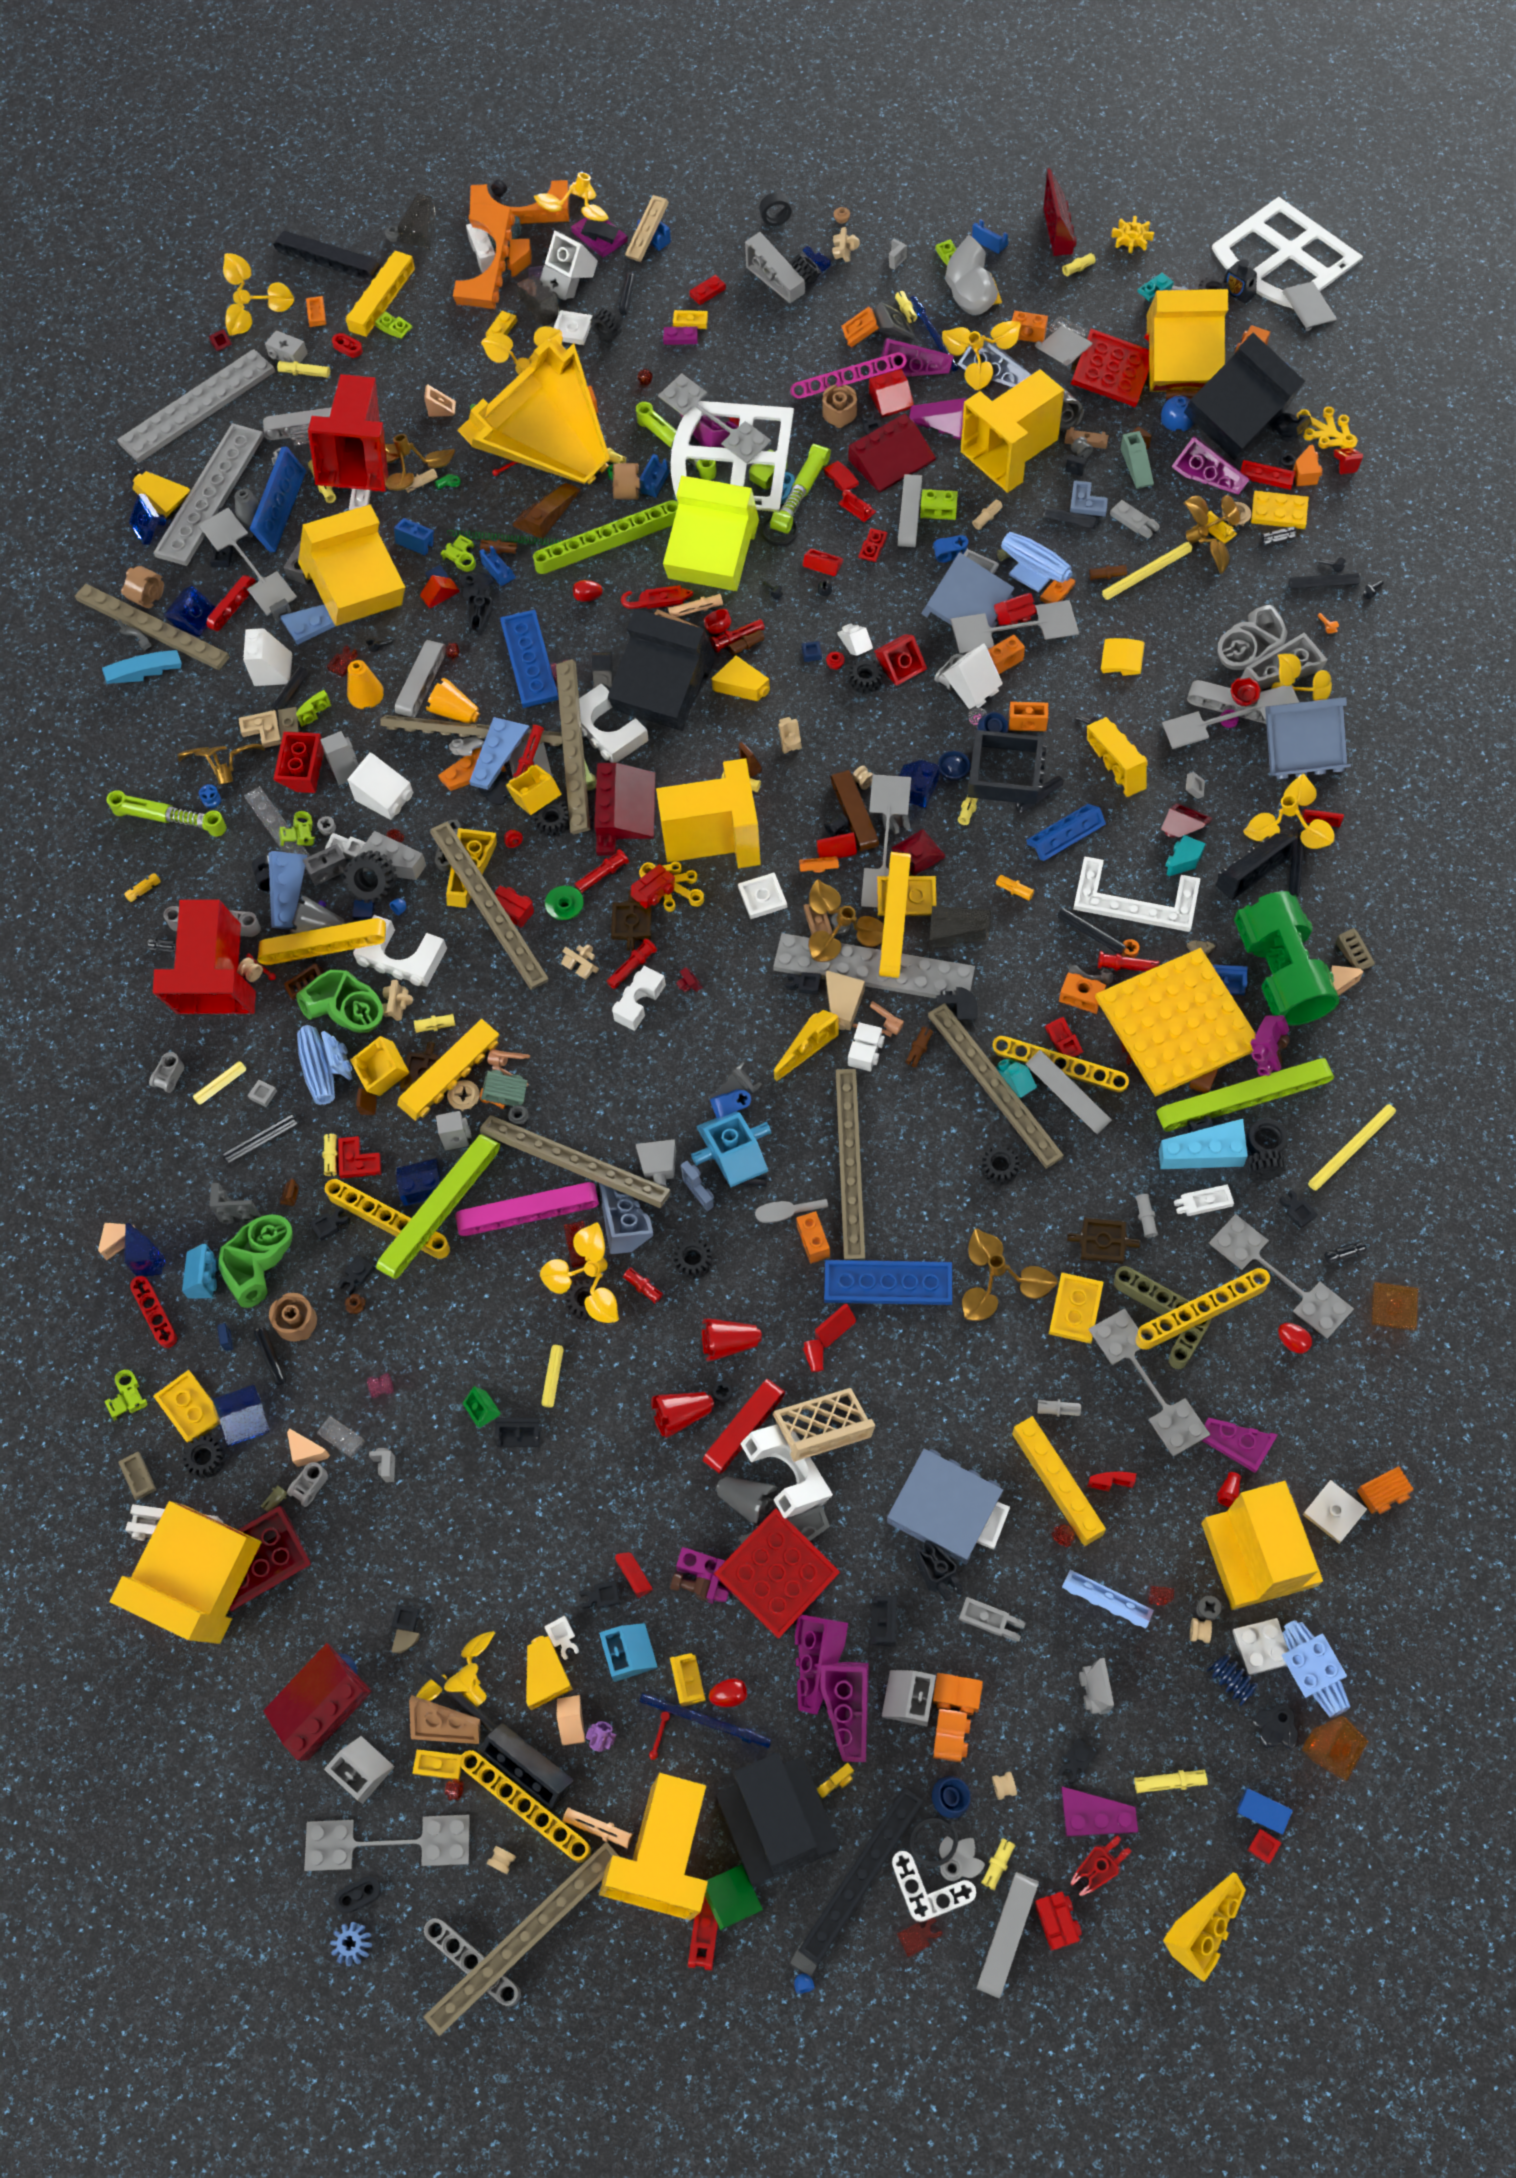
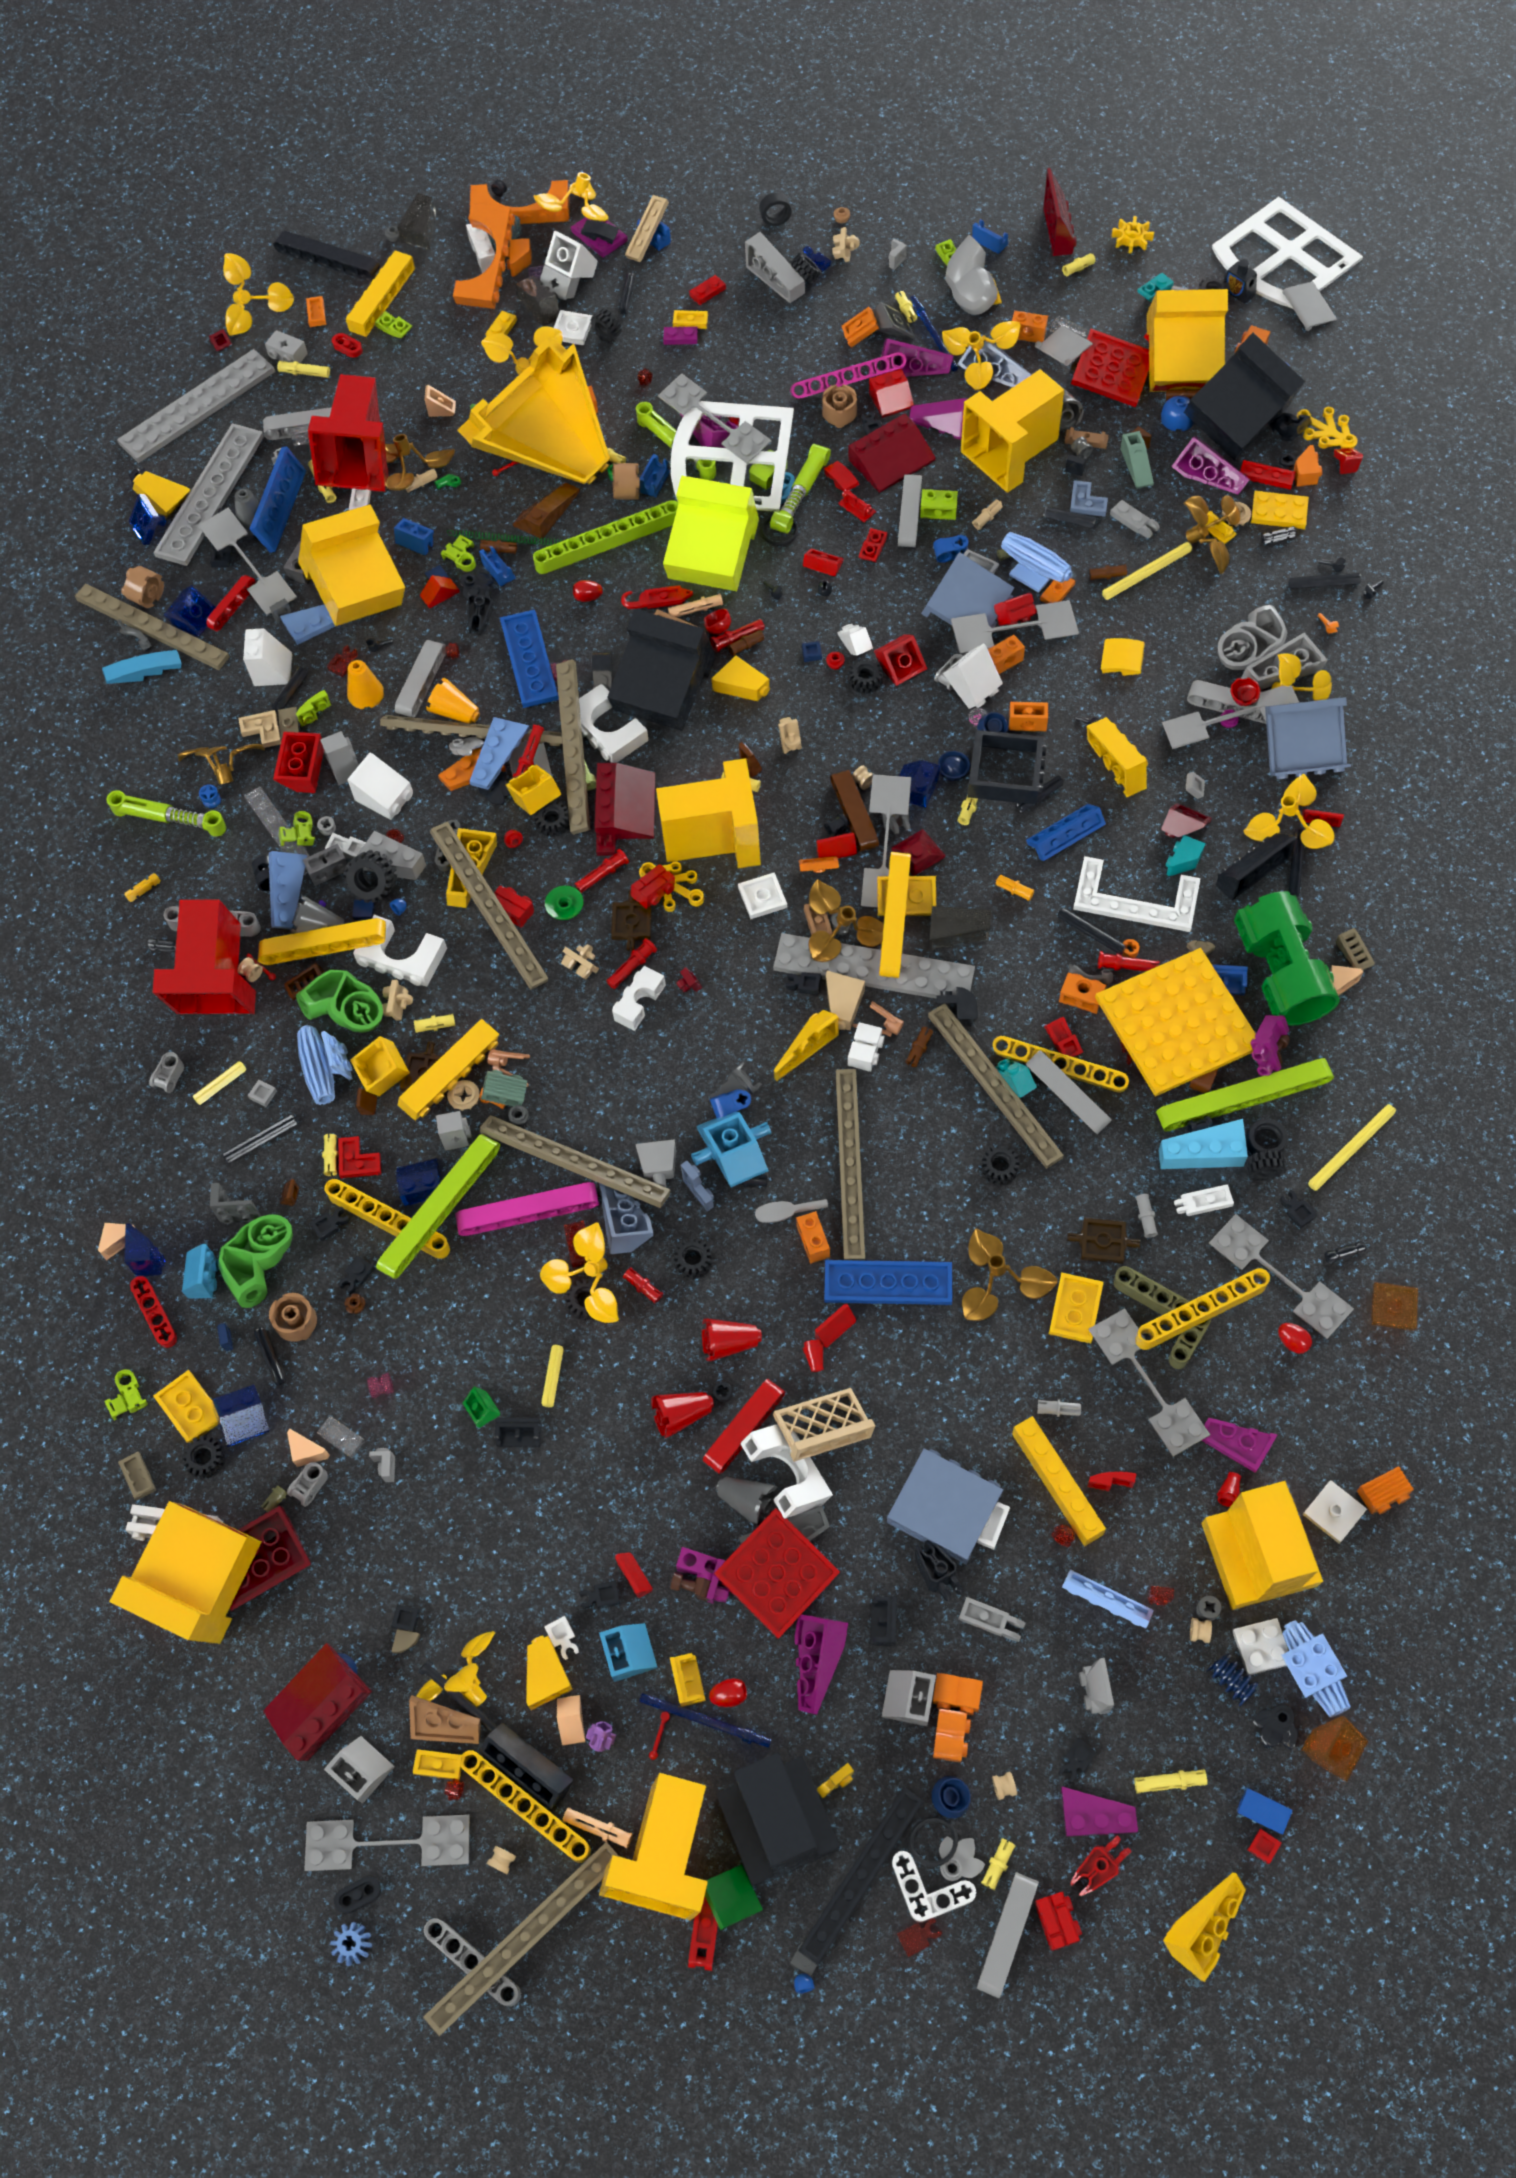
magenta wedge [821,1662,869,1762] -> none

